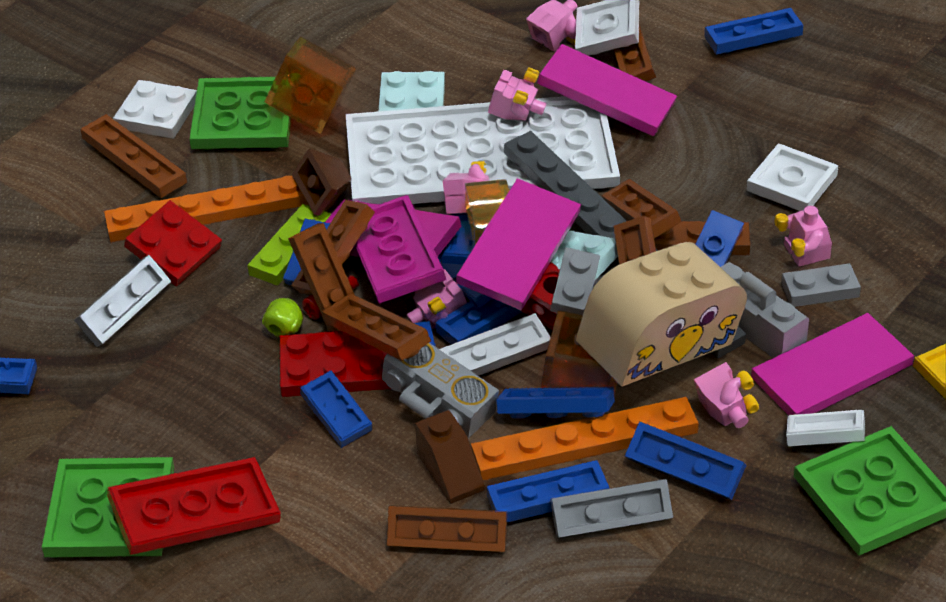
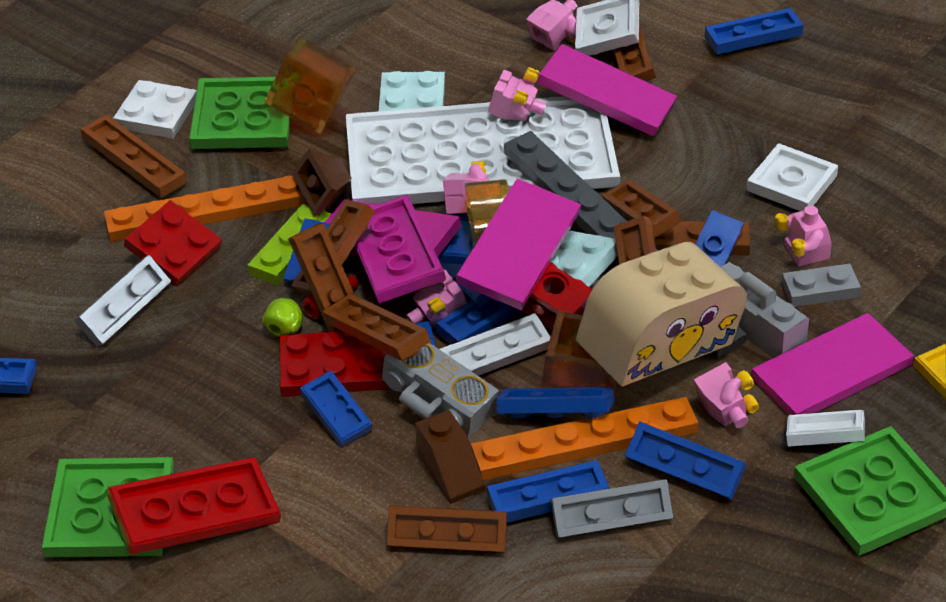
light grey plate [550,247,600,318] -> none

